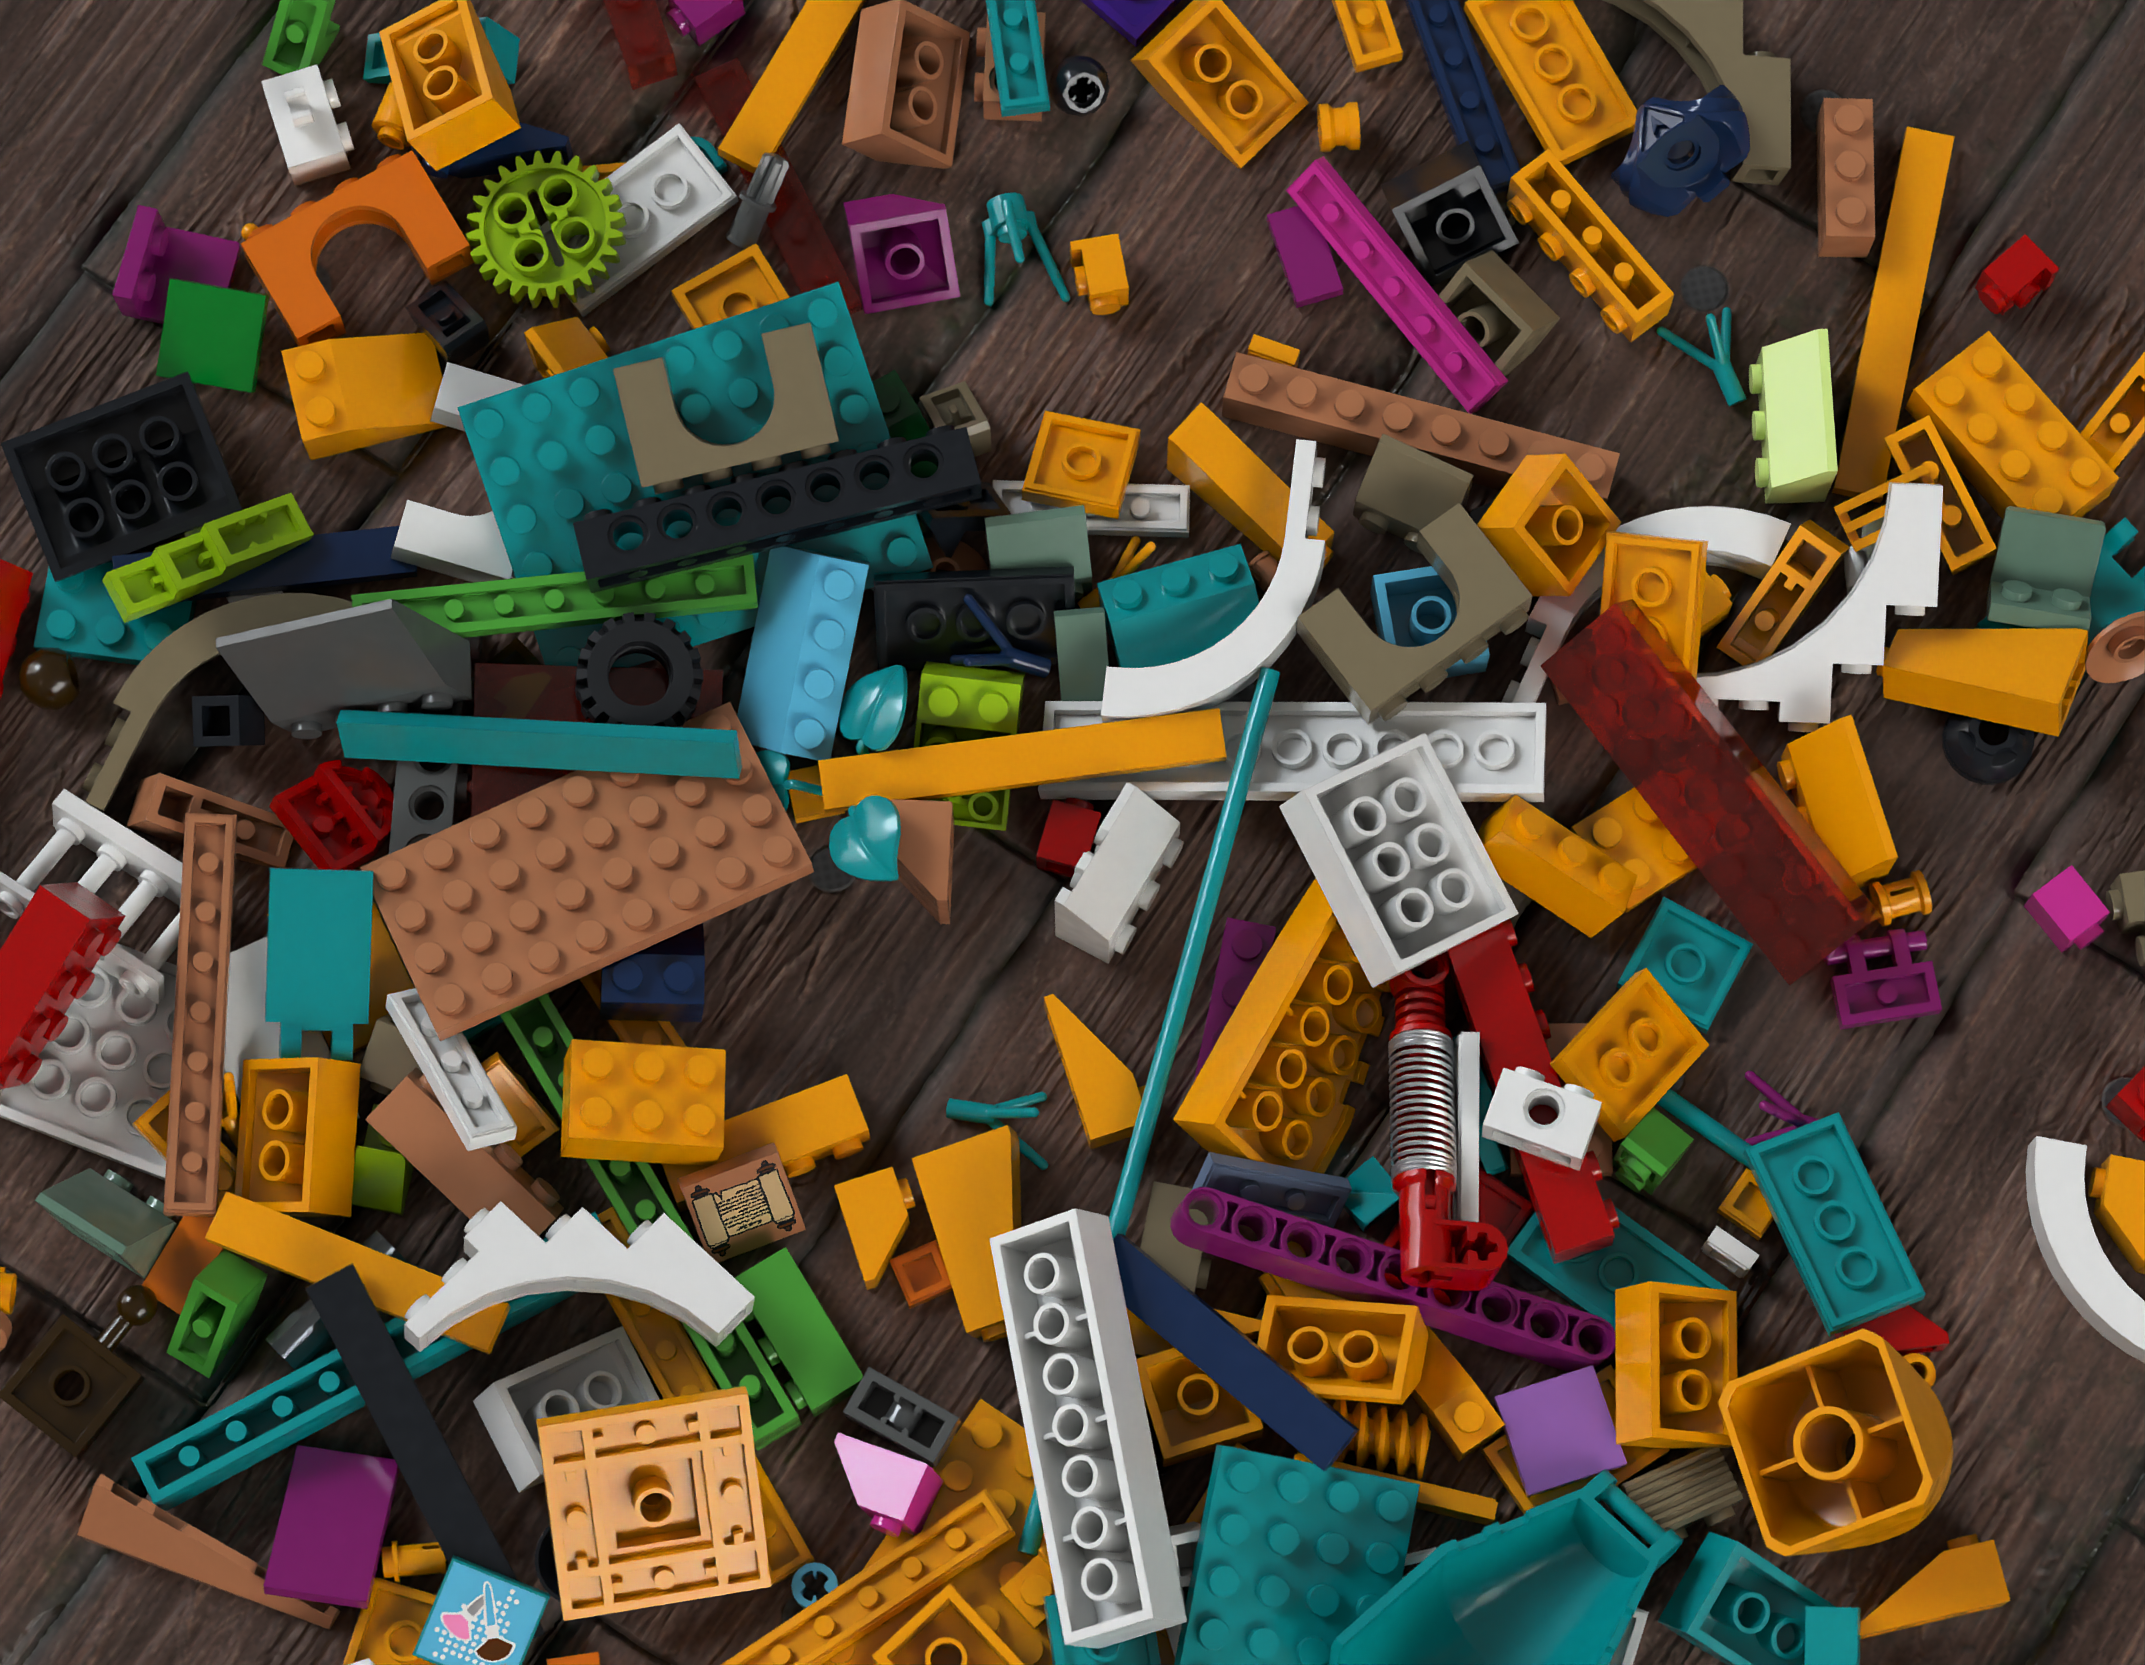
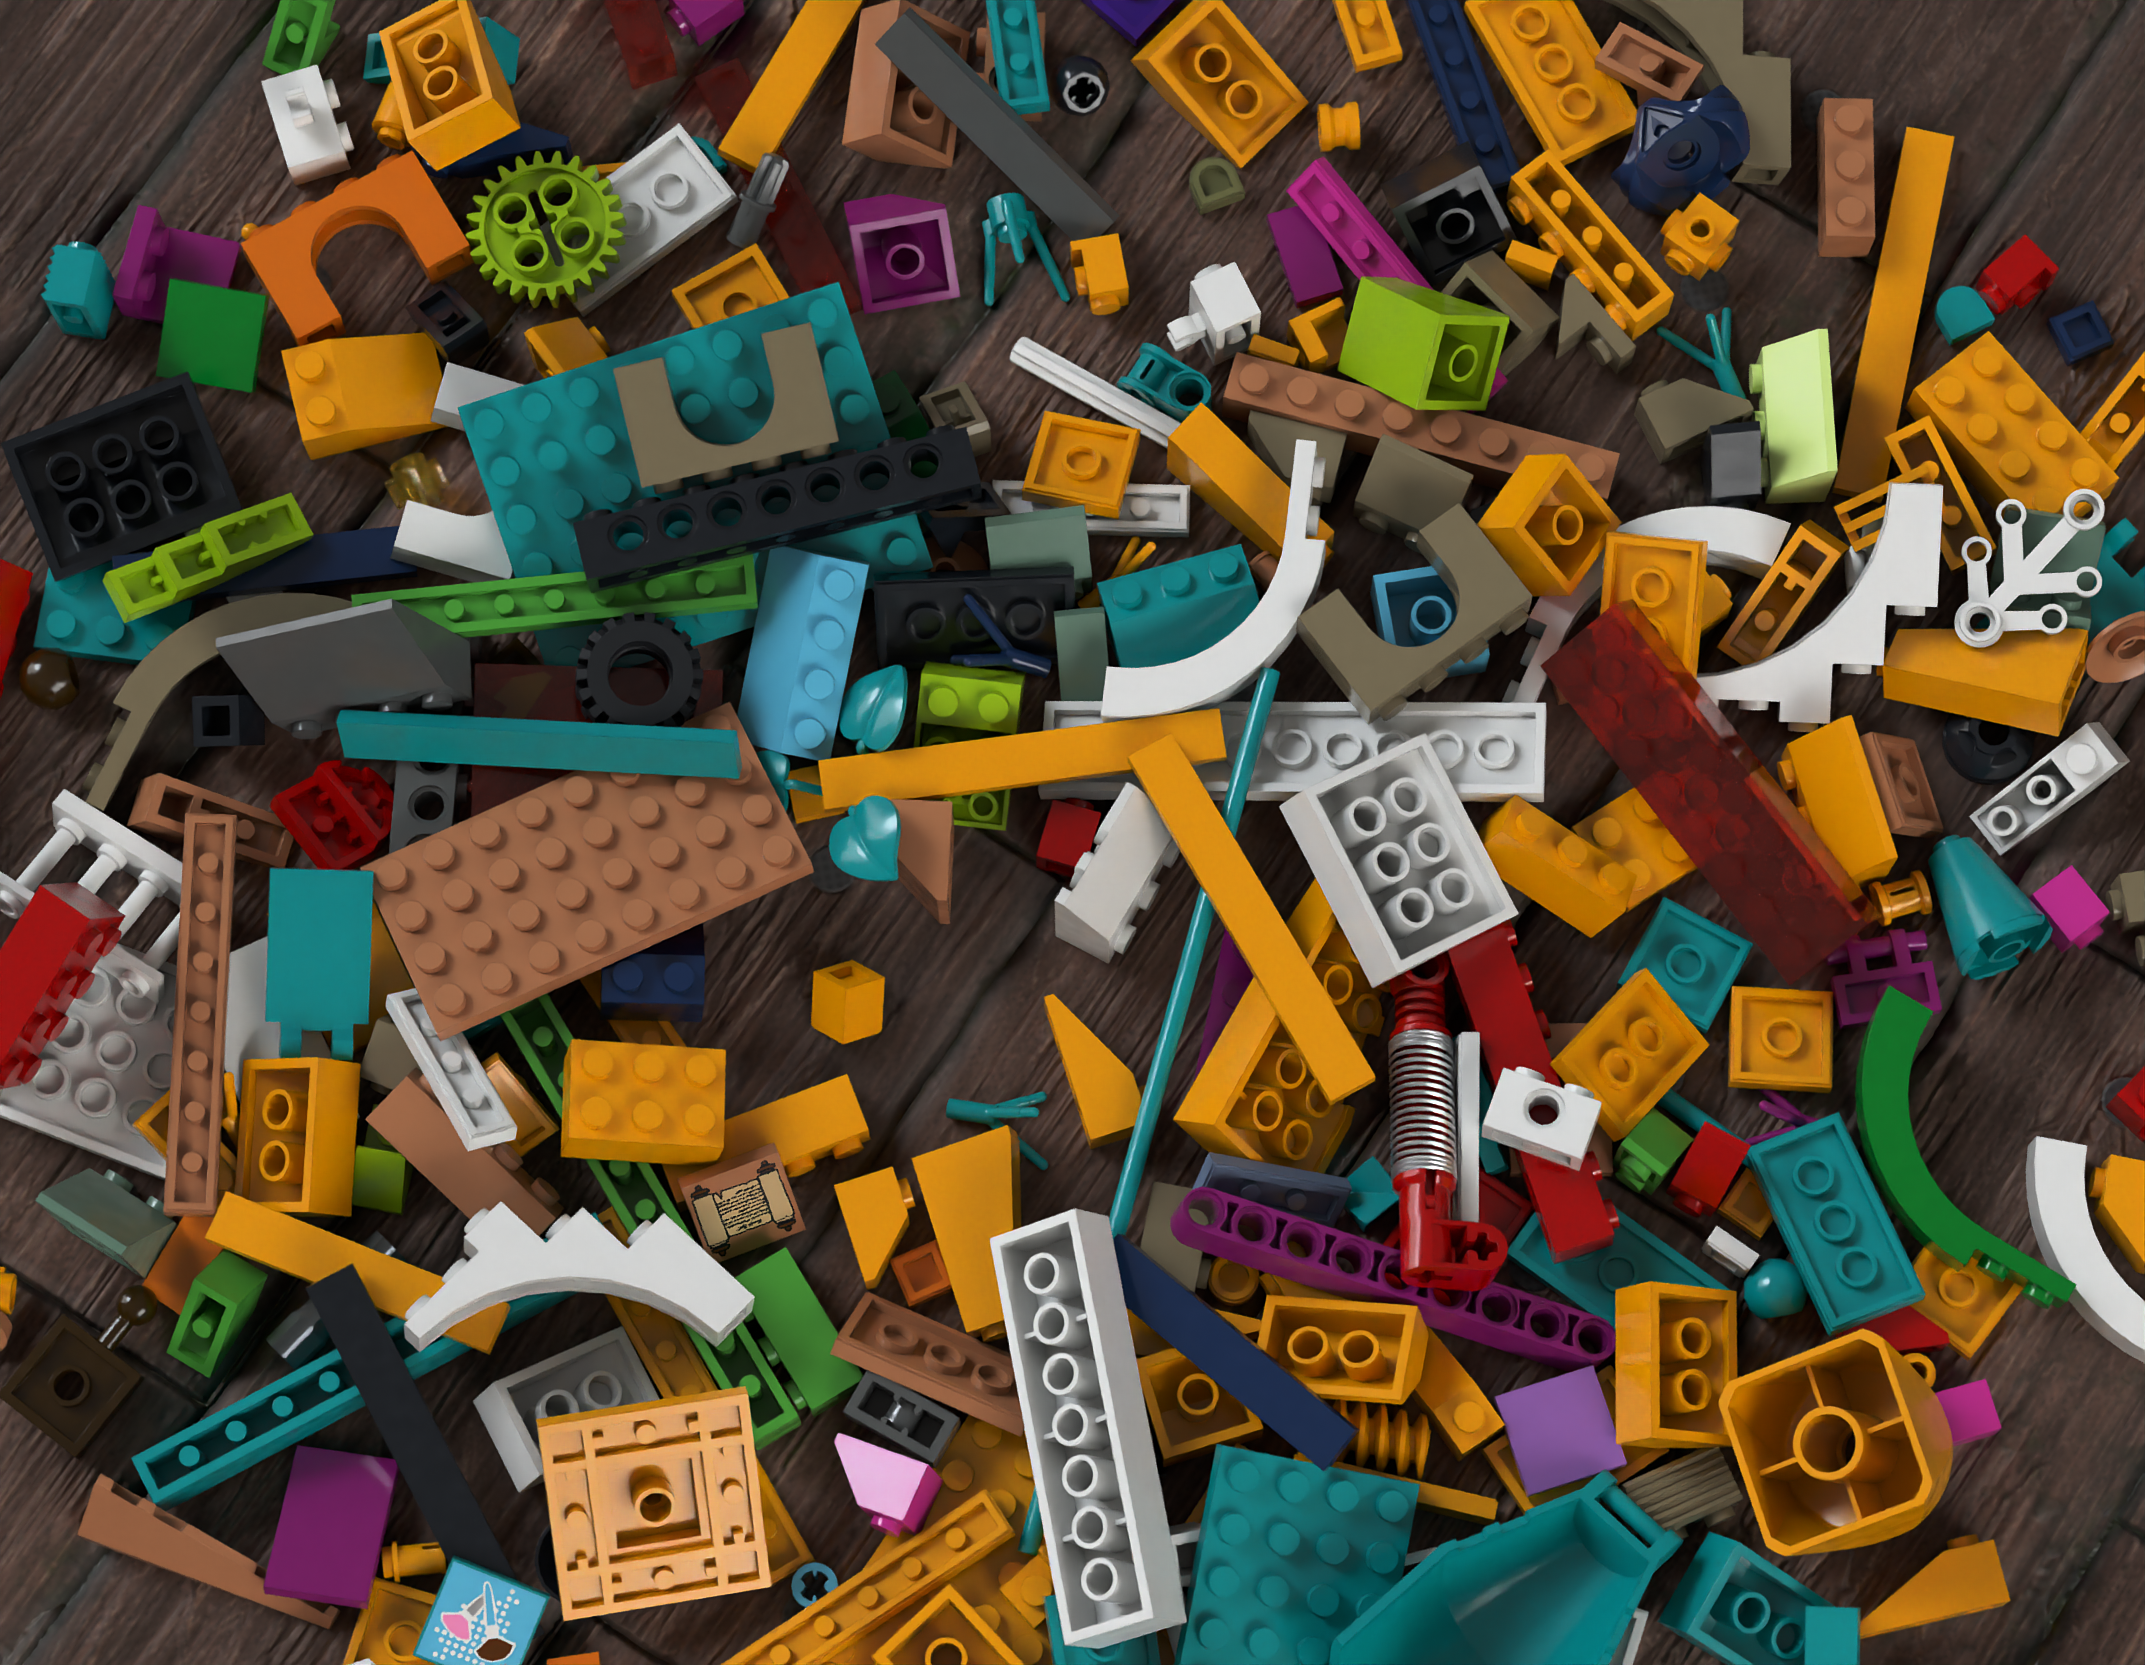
none -> teal brick [41,241,116,340]
none -> clear yellow gear [384,453,450,510]
none -> light orange panel [811,960,885,1044]
none -> nougat tile [830,1292,1025,1437]
none -> dark grey tile [875,8,1120,241]
none -> white axle [1010,337,1181,448]
none -> teal piece [1116,343,1212,423]
none -> light orange tile [1128,733,1376,1105]
none -> white brick [1167,262,1261,366]
none -> olive tile [1189,157,1245,215]
none -> light orange tile [1208,1257,1259,1306]
none -> dark tan slope [1247,410,1347,505]
none -> light orange panel [1287,297,1348,374]
none -> lime slope [1337,276,1510,411]
none -> light orange tile [1505,240,1558,291]
none -> dark tan slope [1555,273,1636,374]
none -> nougat slope [1595,22,1704,107]
none -> dark tan slope [1634,378,1754,465]
none -> light orange brick [1660,192,1739,281]
none -> red slope [1666,1121,1751,1217]
none -> slope [1699,421,1761,511]
none -> light orange tile [1728,986,1833,1093]
none -> teal piece [1744,1259,1808,1319]
none -> green arch [1855,985,2077,1309]
none -> nougat tile [1859,732,1944,838]
none -> light orange tile [1910,1247,2023,1361]
none -> teal cone [1928,835,2053,980]
none -> teal tile [1935,286,1995,346]
none -> dark pink brick [1935,1379,2002,1447]
none -> white plant [1954,489,2105,648]
none -> white slope [1969,722,2130,856]
none -> dark blue tile [2046,300,2115,367]

